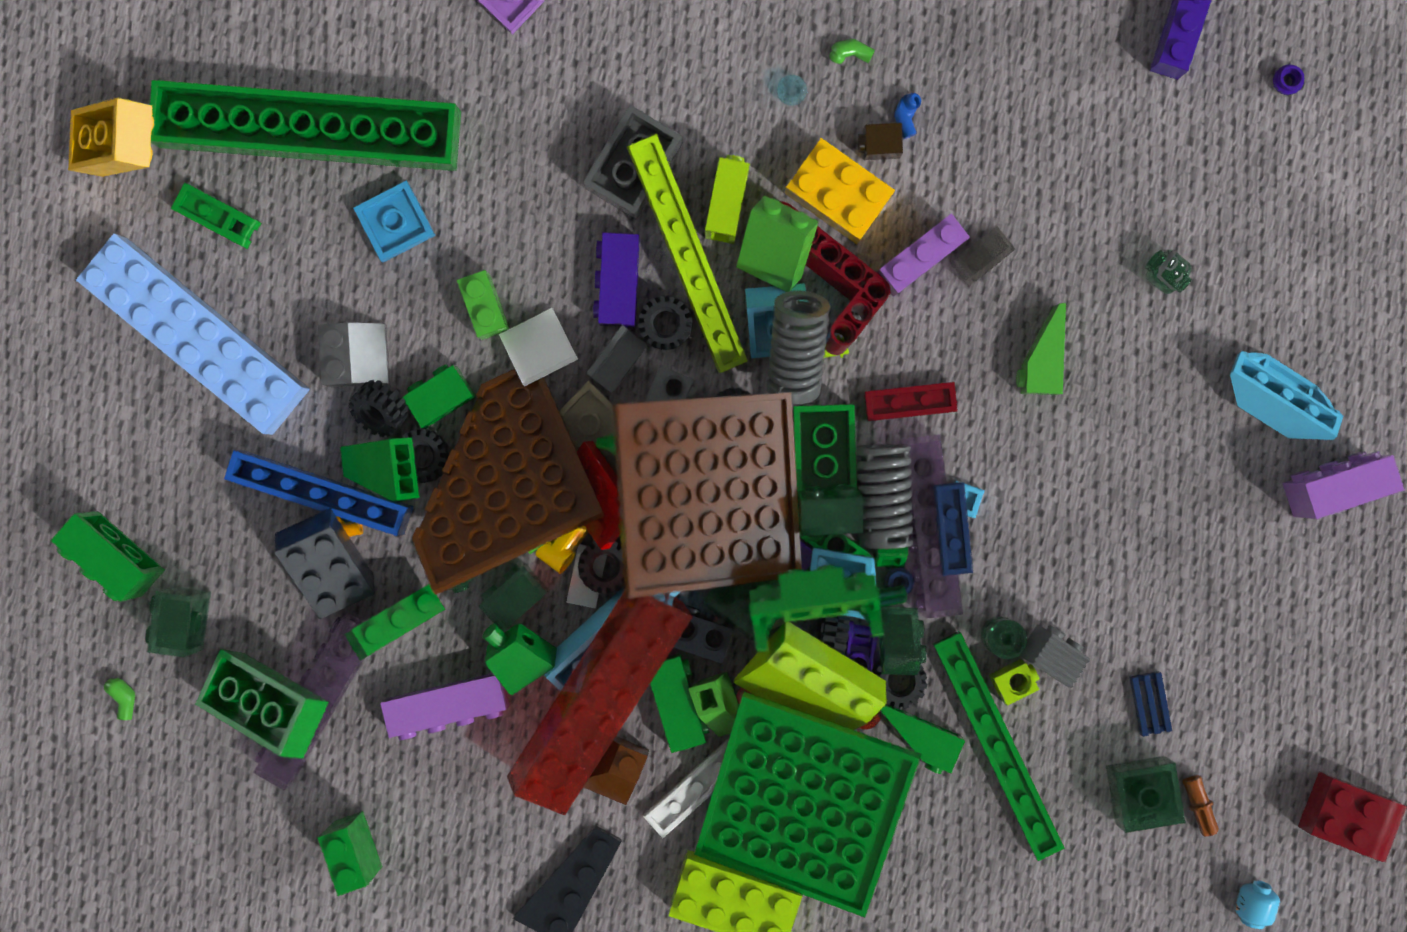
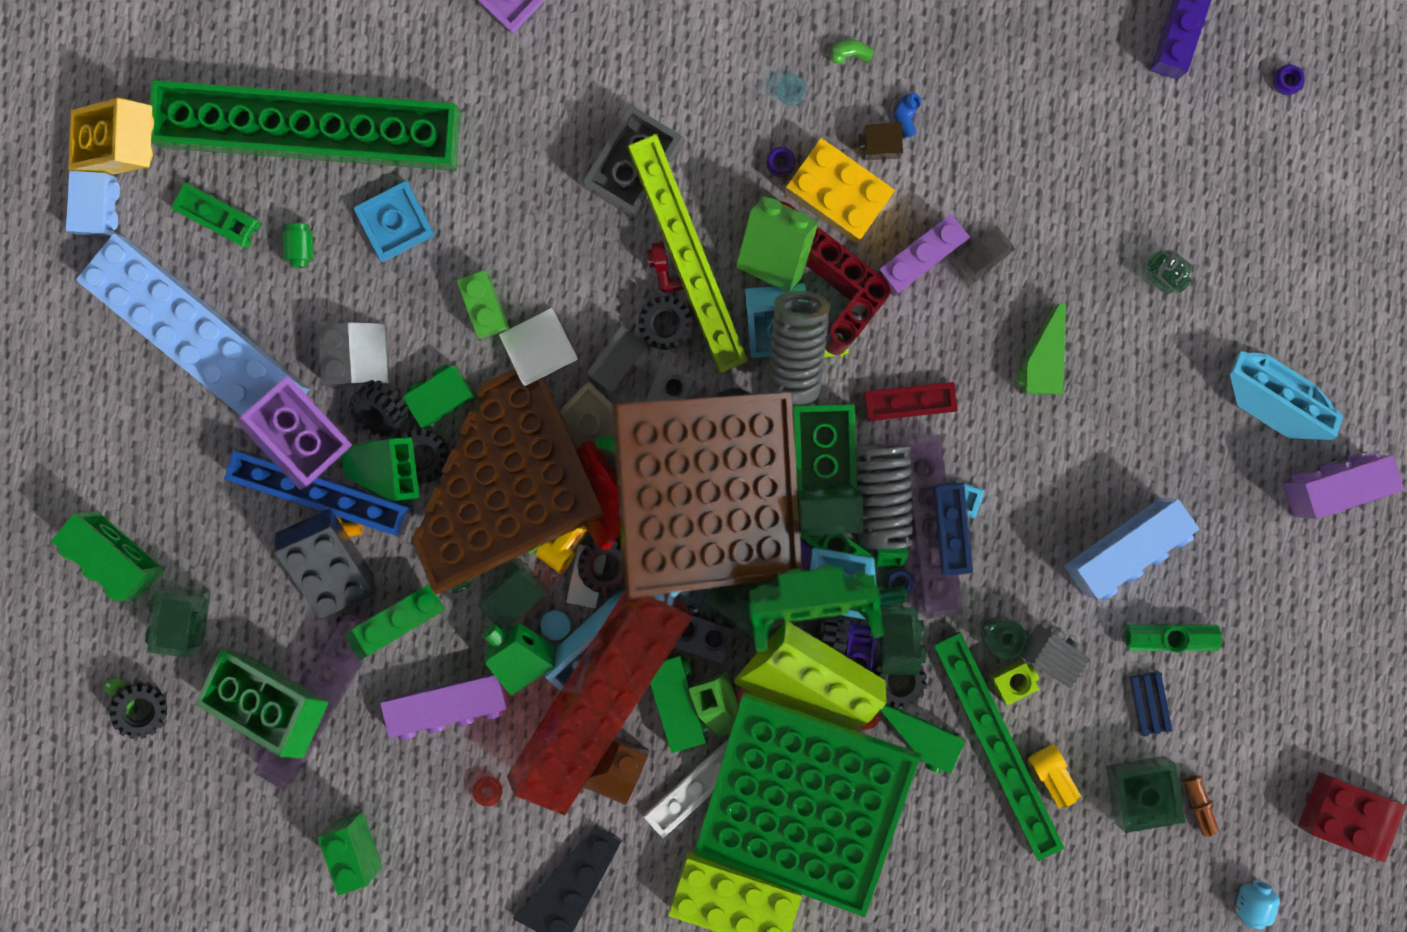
dark purple brick [593,233,640,327] -> none
lime brick [705,155,750,244] -> none
none -> light blue brick [66,171,120,237]
none -> black tyre [109,681,167,739]
none -> medium lavender brick [235,376,352,490]
none -> green brick [282,223,314,268]
none -> clear red plate [473,776,503,807]
none -> medium azure tile [541,609,571,640]
none -> dark red plate [647,241,684,292]
none -> dark purple plate [766,147,796,177]
none -> yellow piece [1027,743,1081,809]
none -> light blue brick [1064,498,1200,600]
none -> green piece [1124,623,1222,653]

